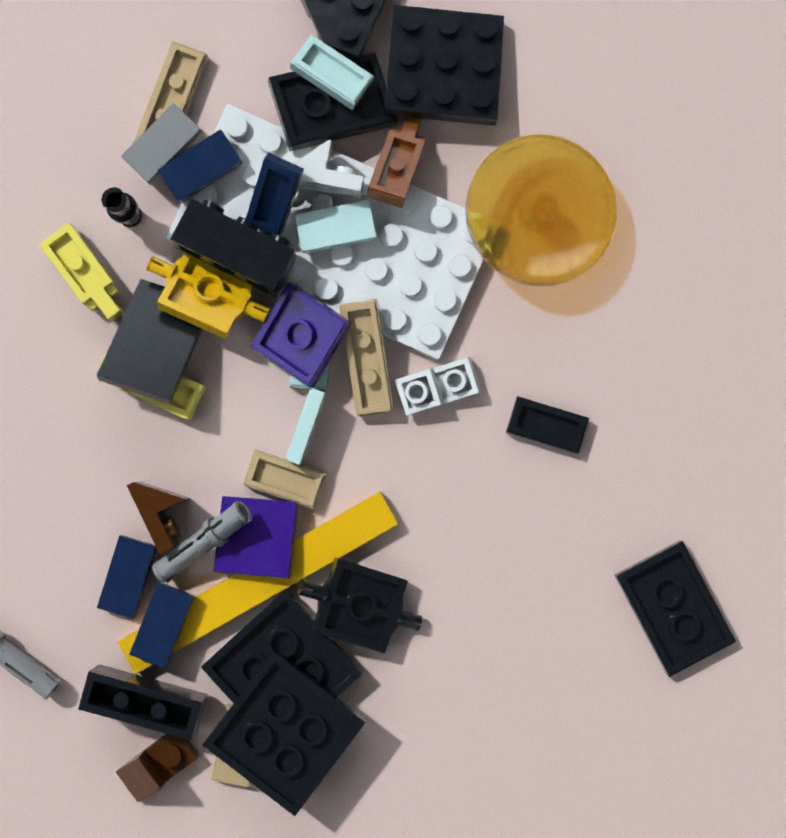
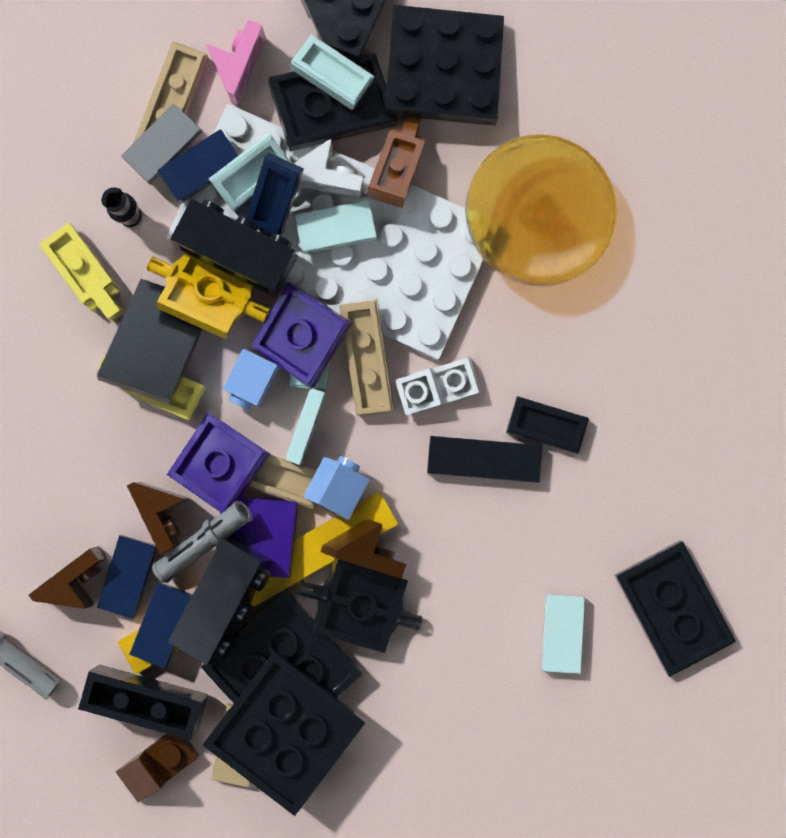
none -> reddish brown slope [28,546,107,609]
none -> dark purple tile [166,412,271,513]
none -> black brick [168,538,273,665]
none -> bright pink slope [206,20,266,105]
none -> light aqua tile [209,133,291,211]
none -> light blue brick [223,348,280,410]
none -> light blue brick [303,456,370,520]
none -> reddish brown slope [320,519,406,579]
none -> black tile [427,436,543,483]
none -> light aqua tile [541,594,585,674]

